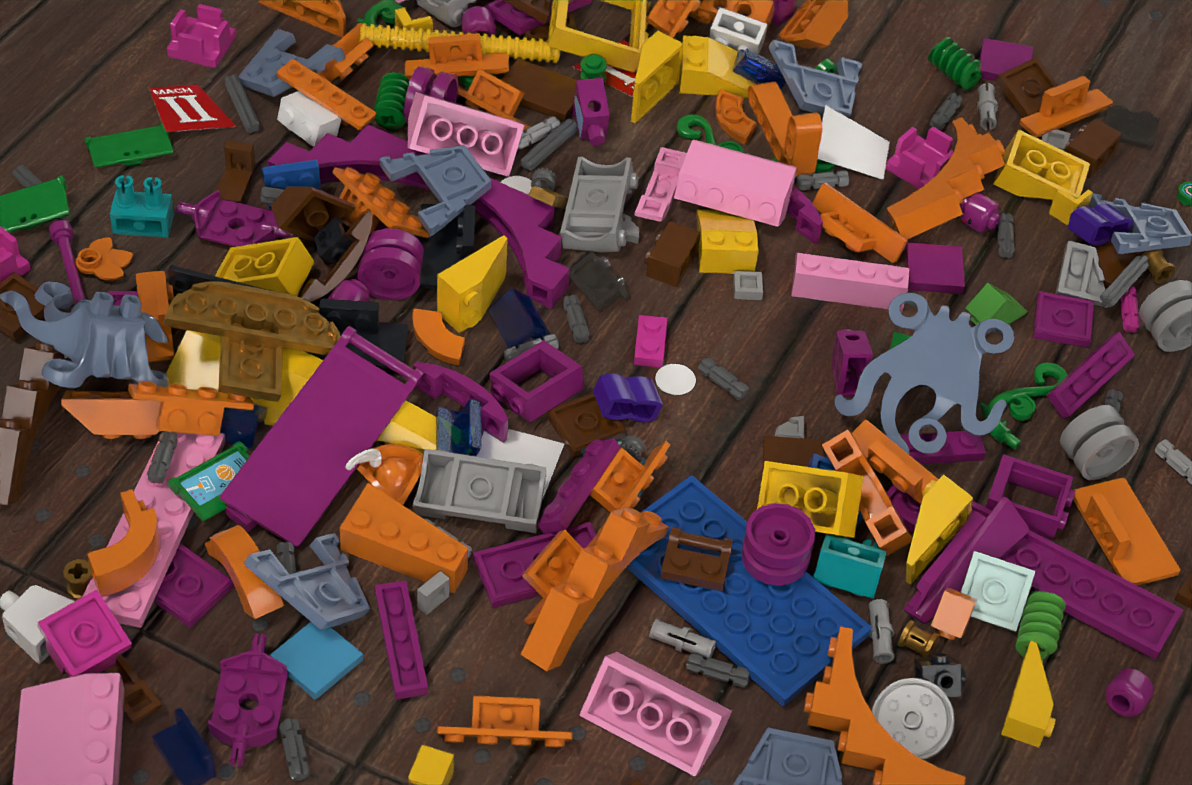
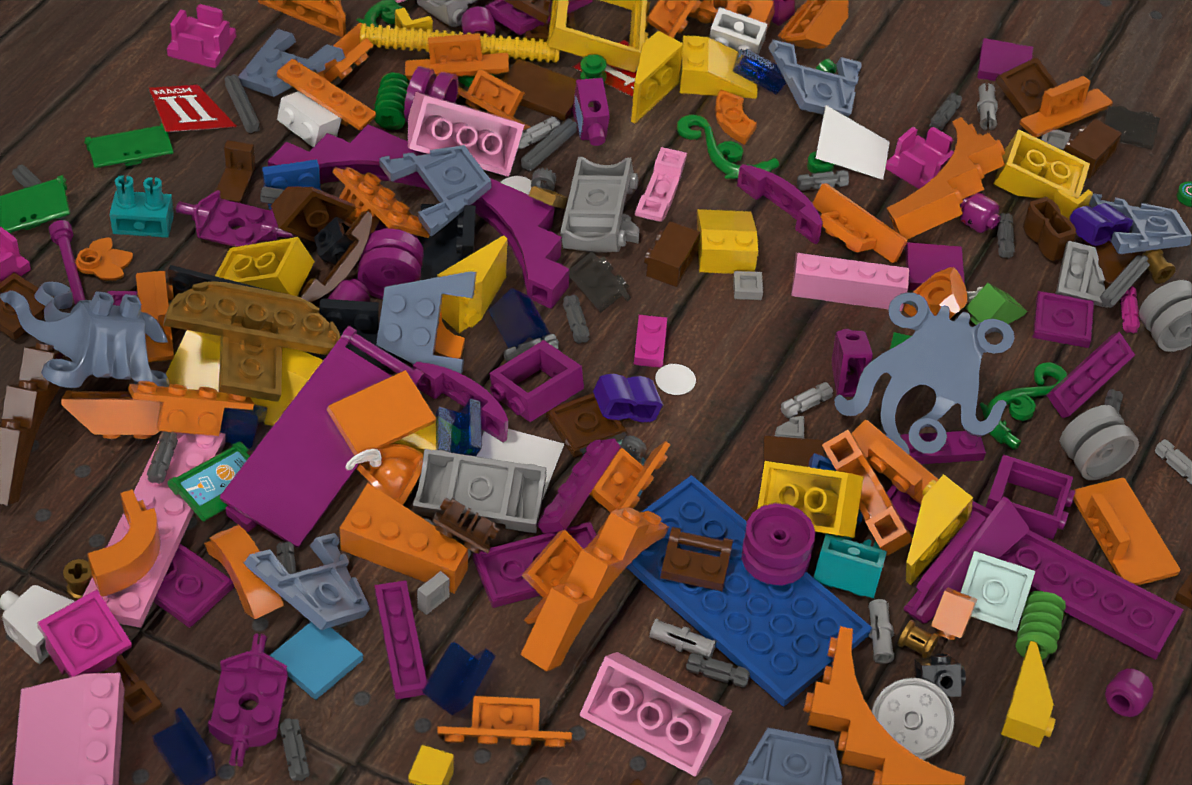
bright pink slope [674,140,797,227] -> none
dark grey axle [698,358,749,400] -> none
orange beam [748,82,823,179] -> none
green piece [928,37,982,90] -> none
none -> orange tile [327,370,436,456]
none -> sand blue wing [376,271,477,374]
none -> clear blue panel [422,642,496,715]
none -> reddish brown hinge [433,497,499,554]
none -> light grey axle [780,382,833,418]
none -> orange hat [903,267,983,319]
none -> reddish brown brick [1023,197,1076,261]

